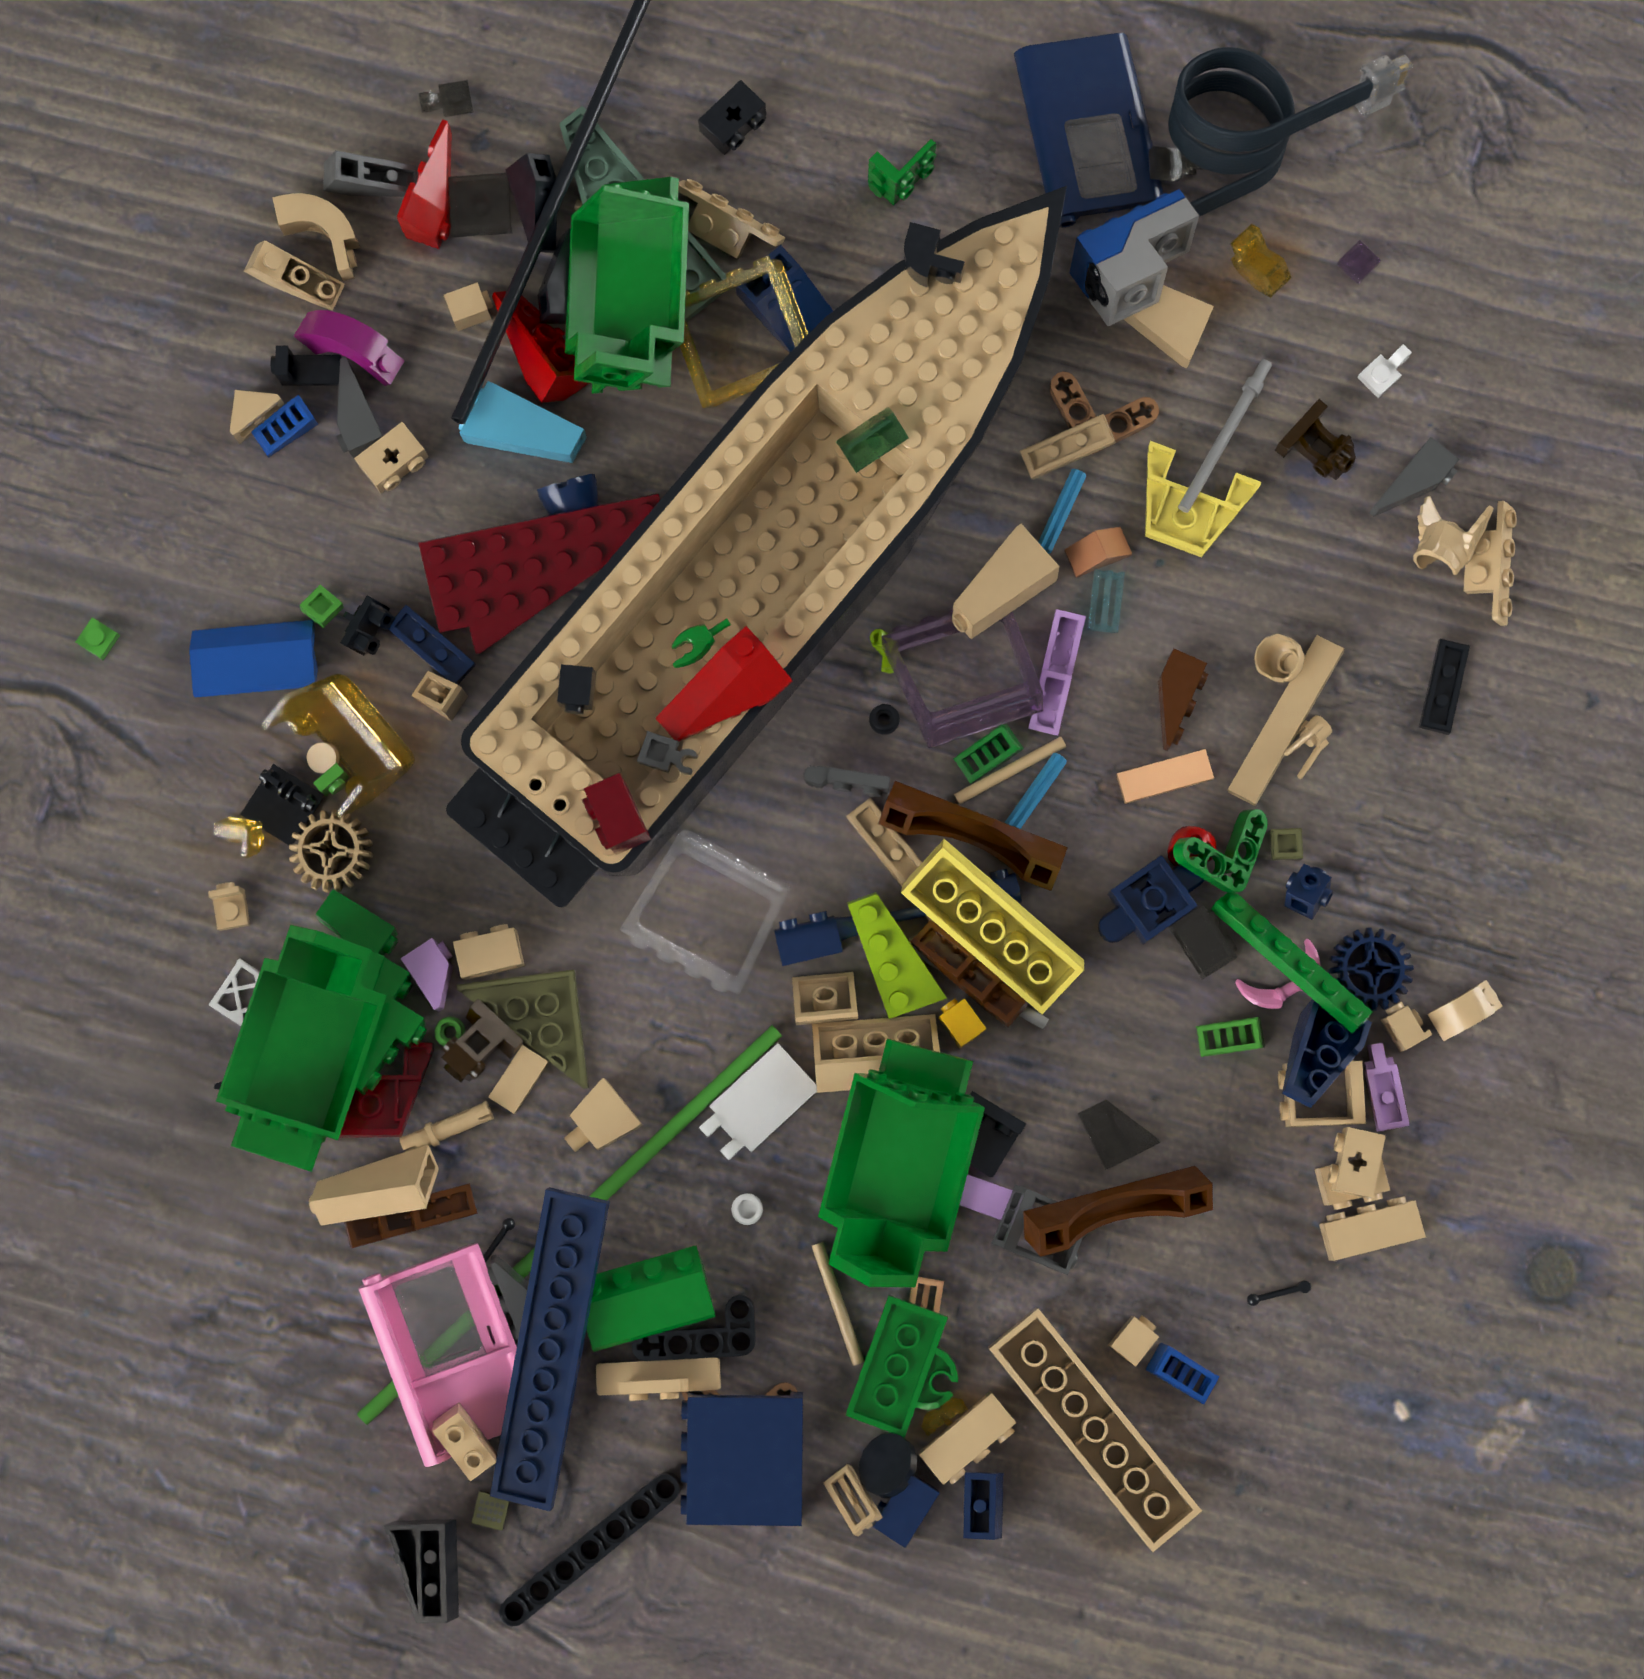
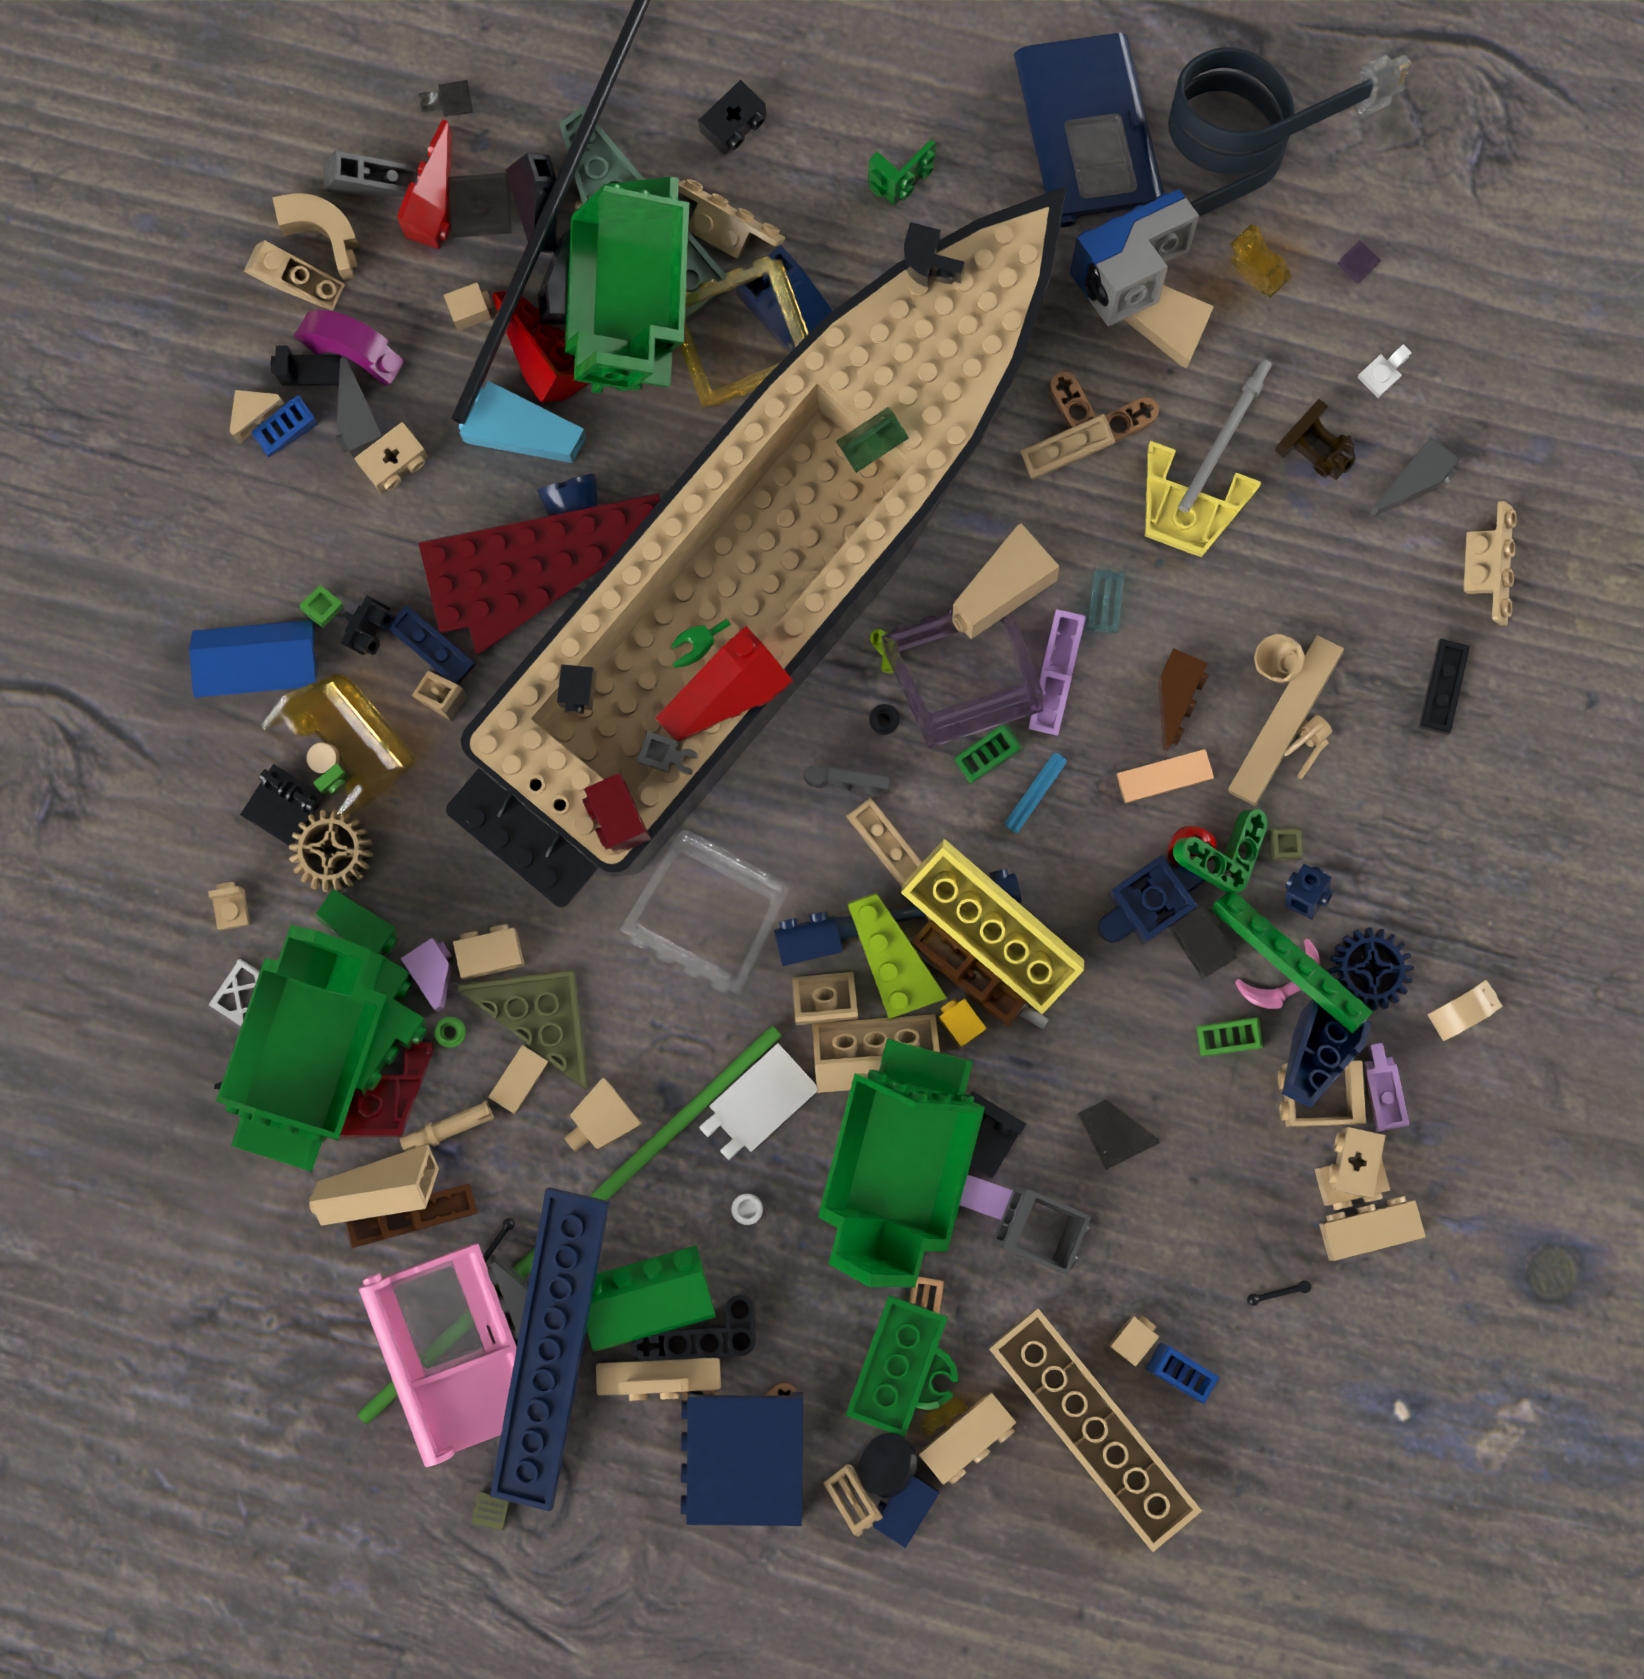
bright green plate [75,617,120,660] -> none
clear yellow bracket [214,817,264,858] -> none
black wedge [383,1519,459,1623] -> none
tan brick [432,1403,497,1481] -> none
dark brown tile [441,999,523,1083] -> none
black beam [499,1472,681,1627] -> none
tan bar [812,1242,864,1366] -> none
reddish brown arch [878,781,1068,891] -> none
tan bar [953,736,1066,805] -> none
dark blue brick [963,1472,1004,1540] -> none
reddish brown arch [1023,1166,1213,1257] -> none
dark azure axle [1038,468,1086,553] -> none
nougat slope [1064,527,1132,578] -> none
clear smoke plate [1149,146,1204,182] -> none
tan brick [1381,1001,1432,1052] -> none
tan helmet [1413,496,1494,575] -> none

